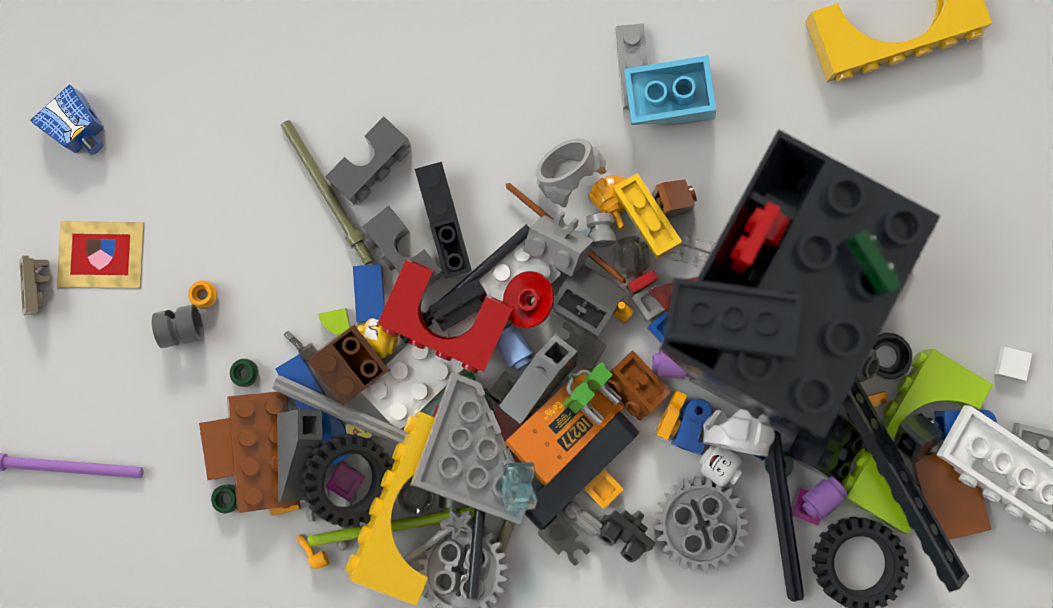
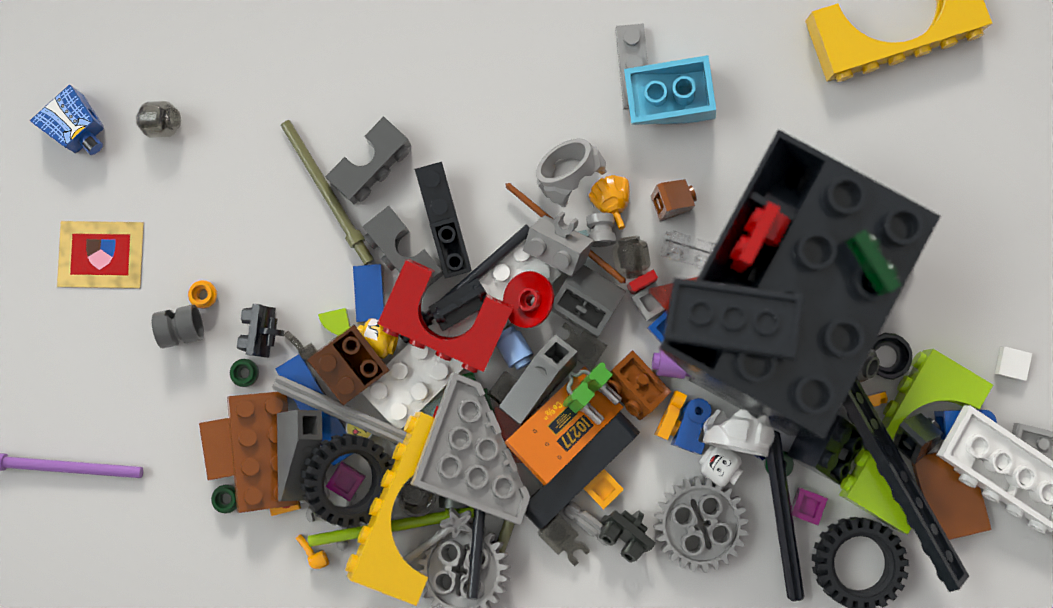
dark tan plate [19,255,50,316] -> none
clear light blue panel [499,462,537,510] -> none
light orange hand [612,301,634,323] -> none
yellow plate [613,173,682,259] -> none
medium lavender brick [802,477,847,520] -> none
none -> clear smoke head [136,101,181,138]
none -> black hips [237,304,284,358]

